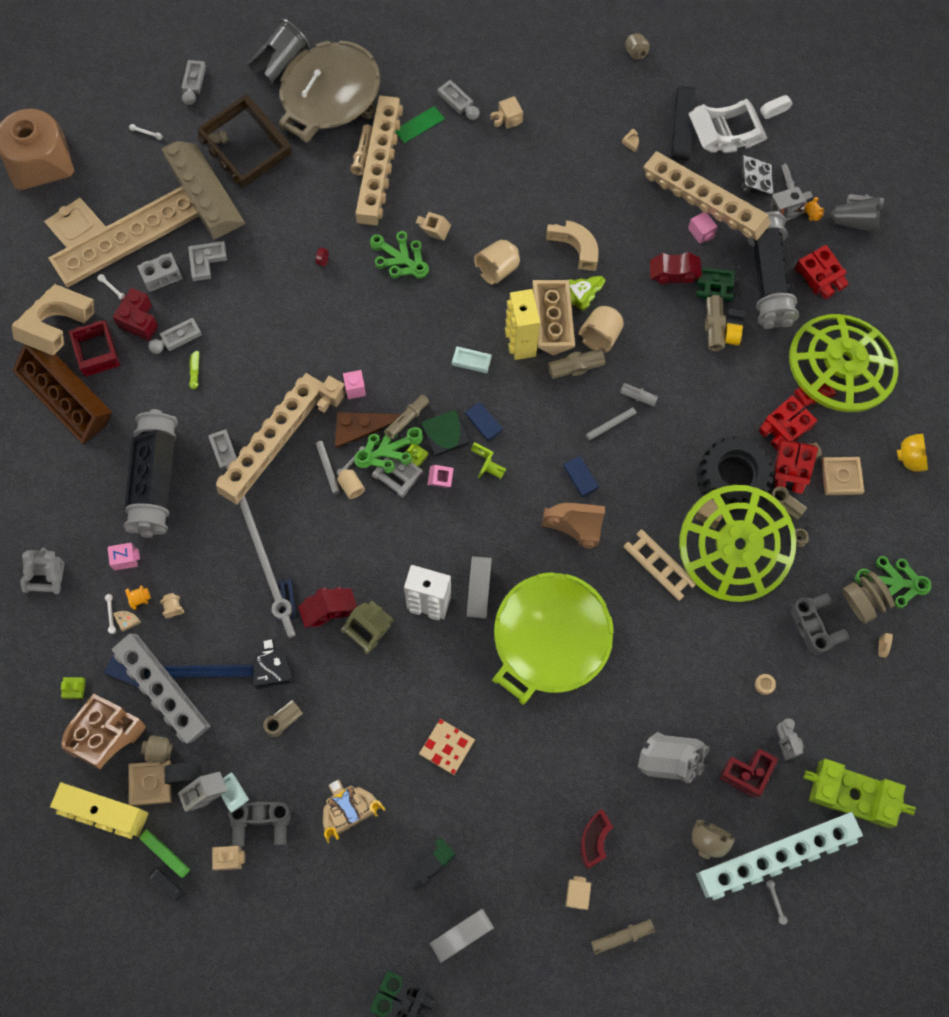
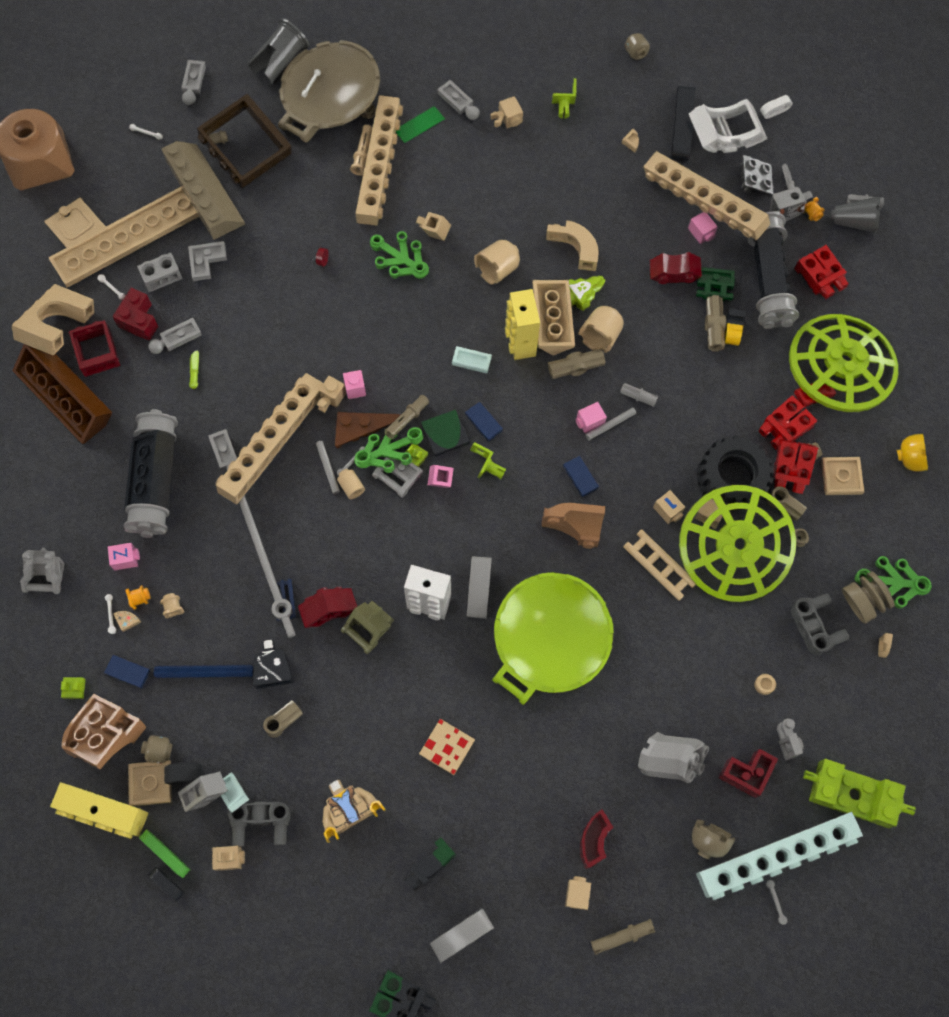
light grey brick [112,633,211,744] -> none
none -> lime bracket [552,78,576,118]
none -> bright pink brick [576,402,607,433]
none -> tan brick [653,490,685,524]

